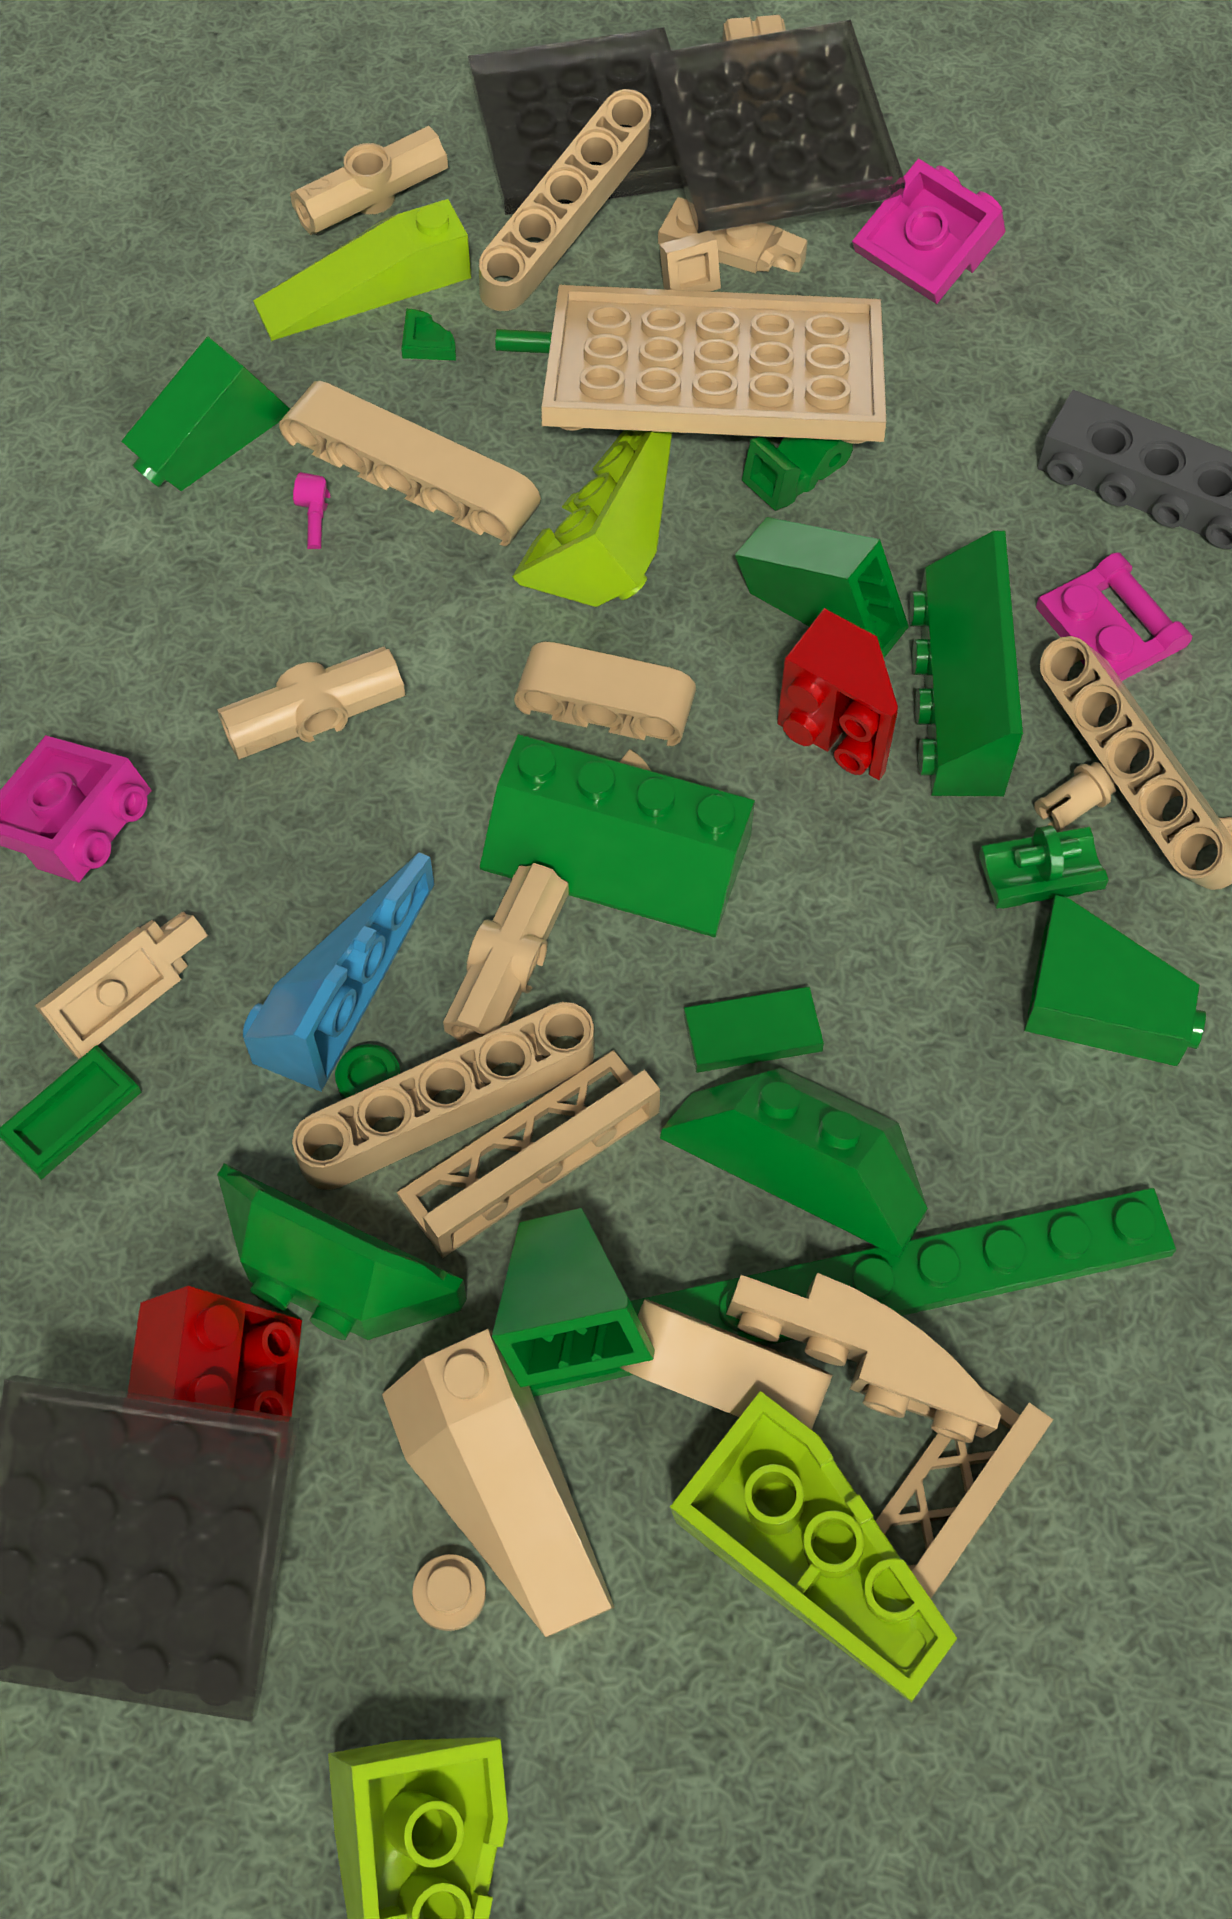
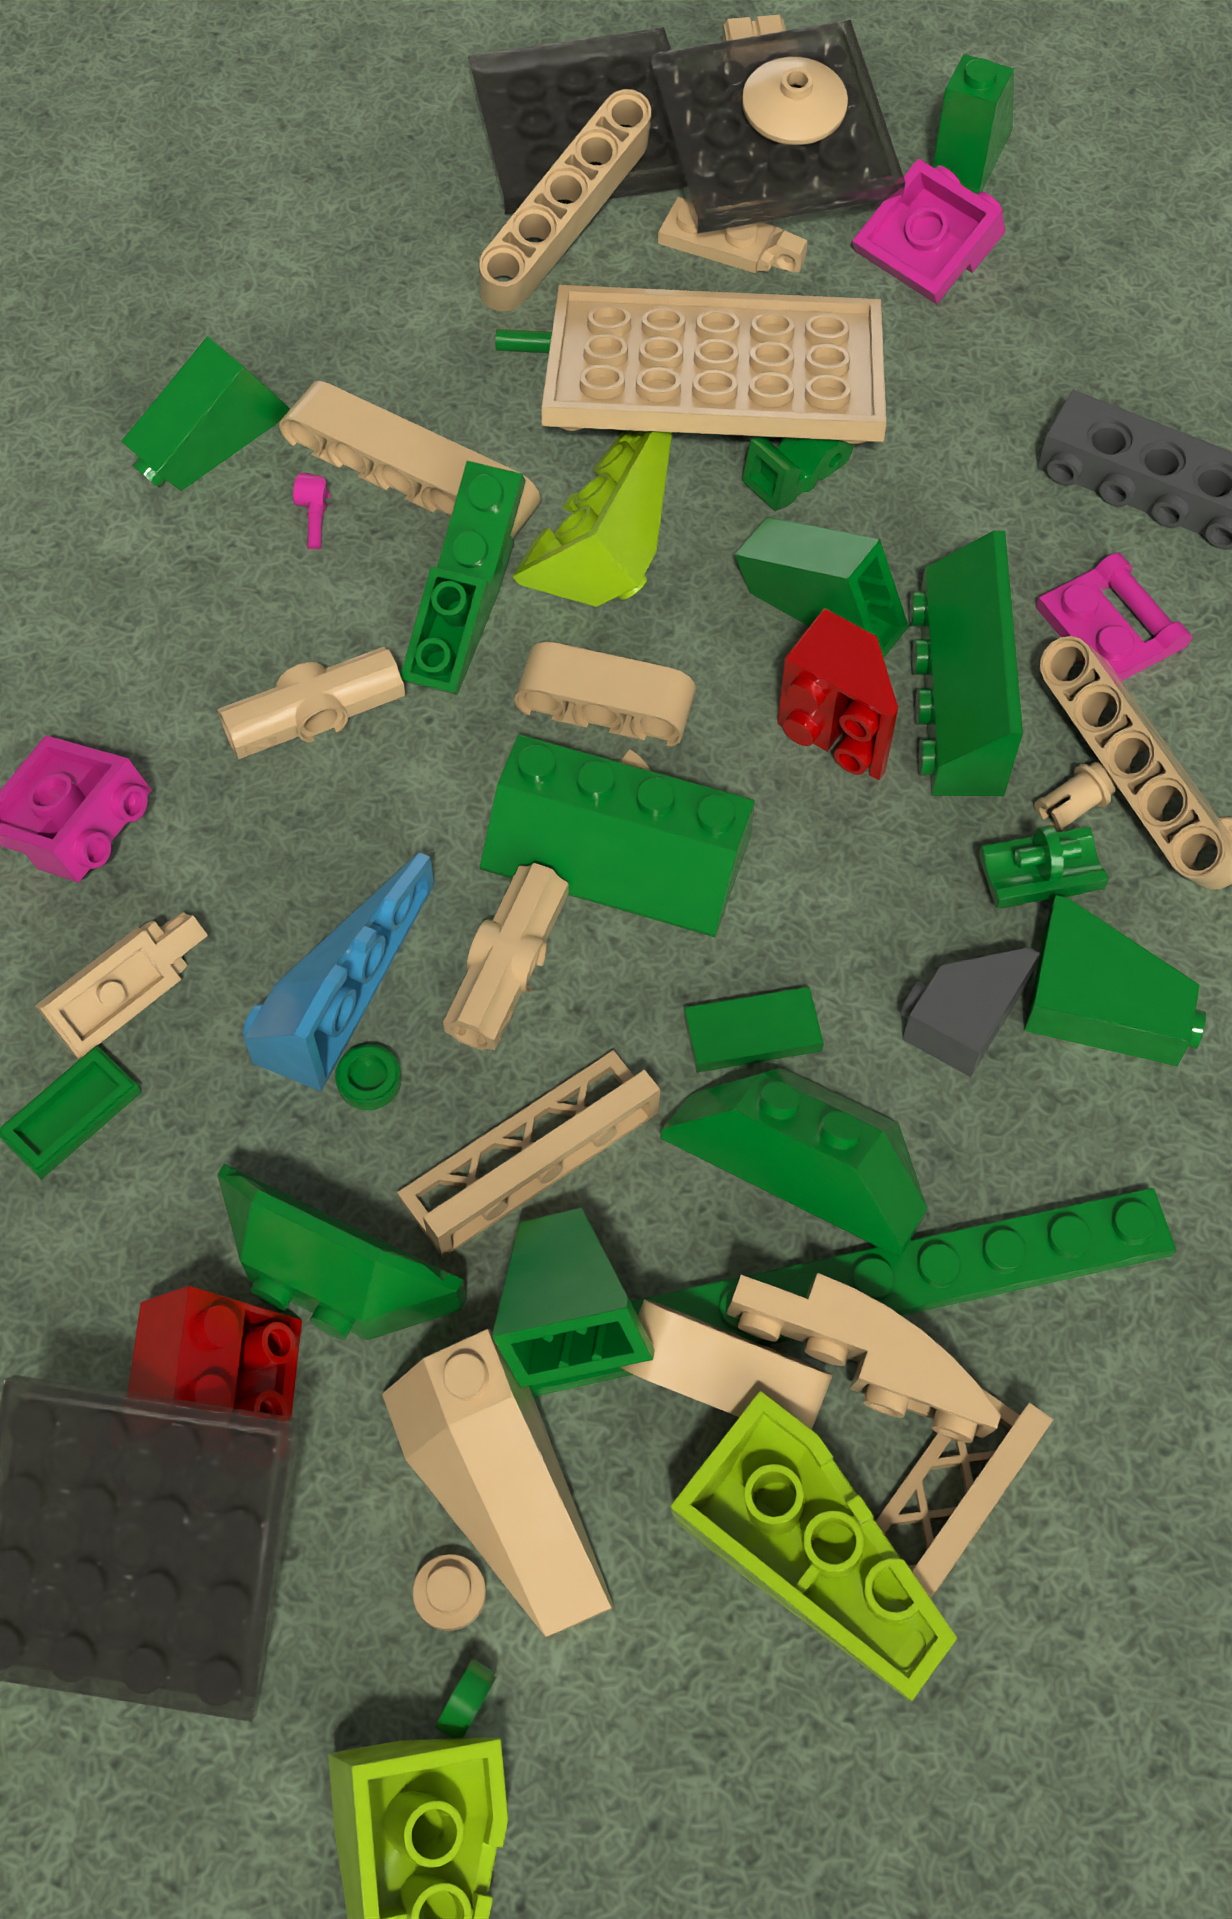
lime wedge [253,199,471,341] -> none
tan piece [290,126,448,235] -> none
tan beam [292,1002,595,1190] -> none
green tile [401,308,456,361] -> none
tan tile [659,230,721,291] -> none
none -> green slope [400,461,526,695]
none -> green tile [435,1659,497,1738]
none -> tan dish [742,57,848,145]
none -> dark grey slope [900,947,1040,1077]
none -> green slope [933,54,1014,194]

